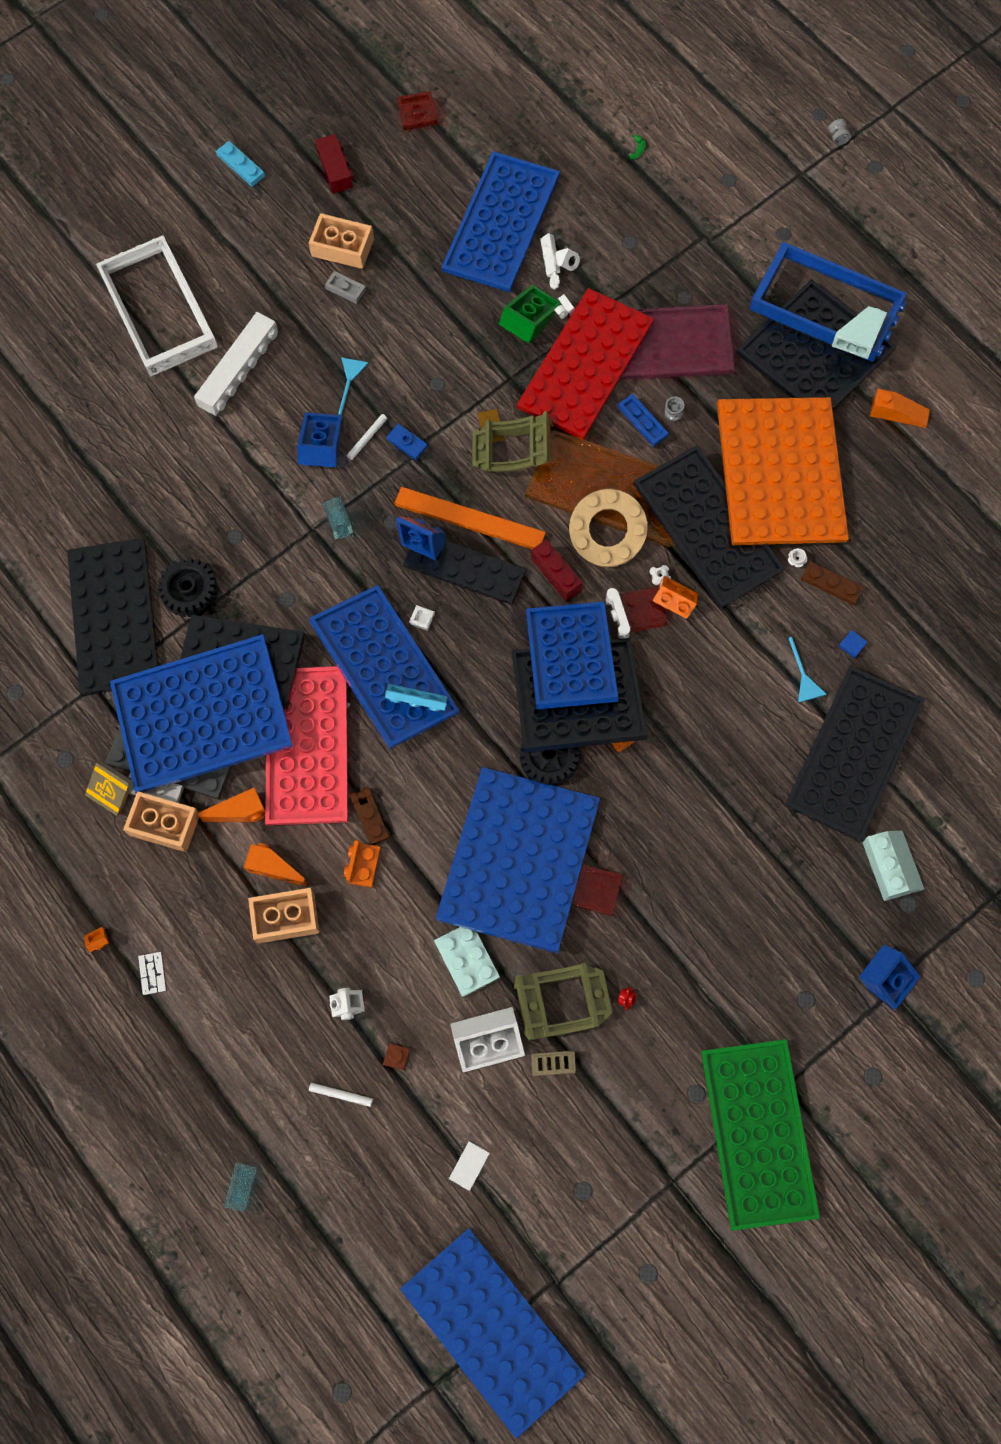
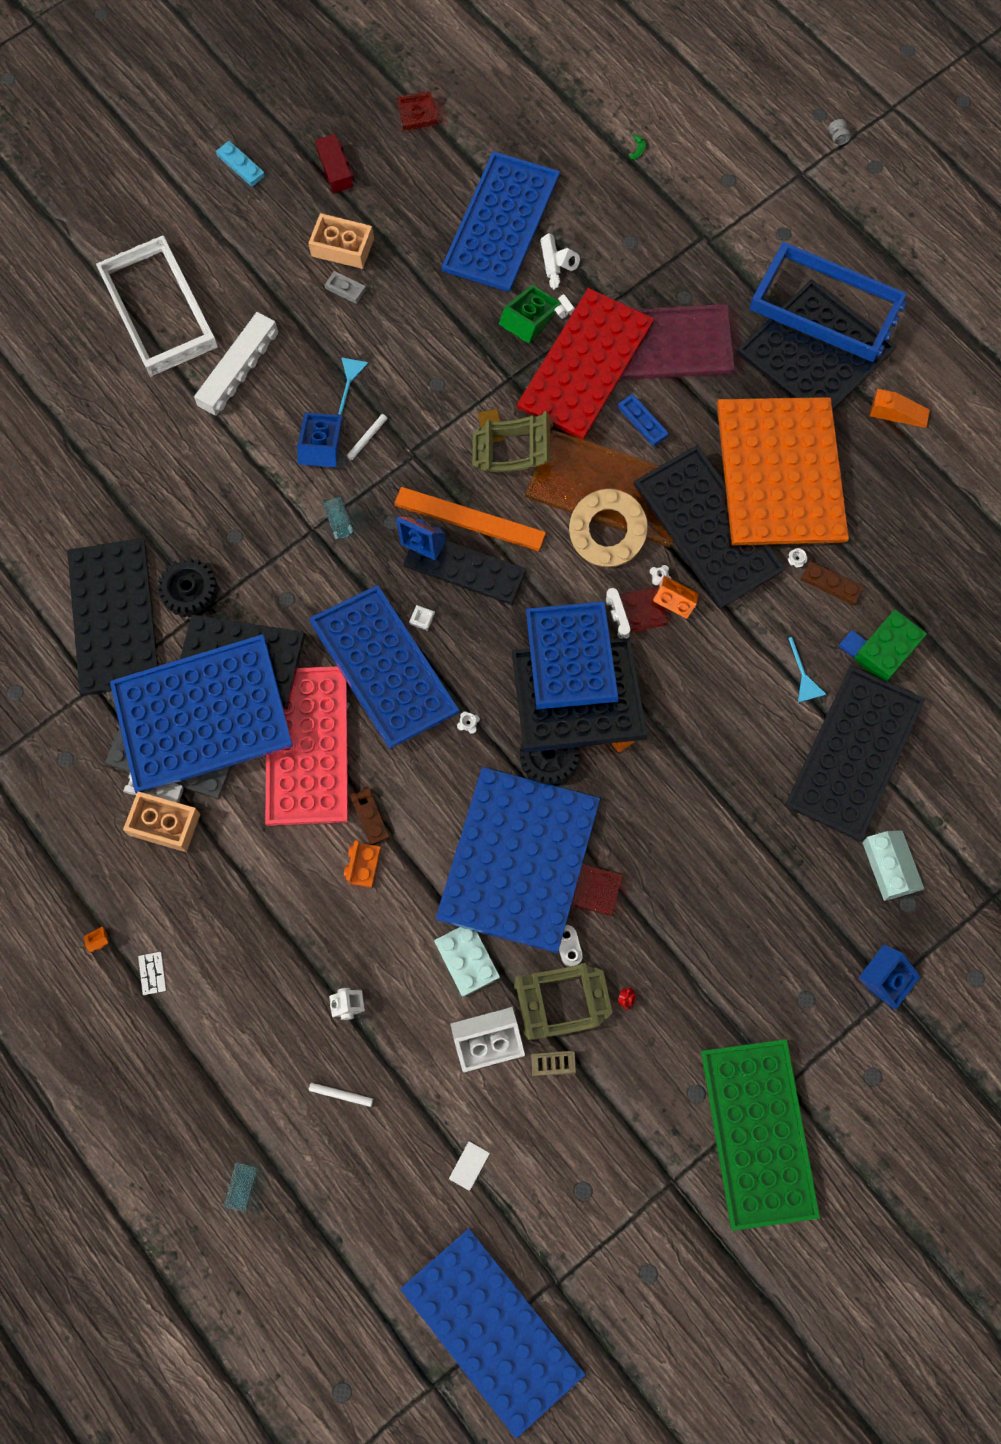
dark tan tile [85,760,133,816] -> none
orange slope [198,788,265,822] -> none
orange slope [244,843,307,887] -> none
light nougat brick [248,888,319,944] -> none
copper plate [383,1043,410,1071] -> none
medium azure plate [385,684,447,711] -> none
blue plate [386,424,428,460] -> none
dark red brick [531,539,582,602] -> none
light grey wheel [664,396,685,422] -> none
light aqua slope [832,306,887,359] -> none
none -> white plate [457,712,480,734]
none -> white plate [559,925,582,967]
none -> green brick [854,610,927,682]

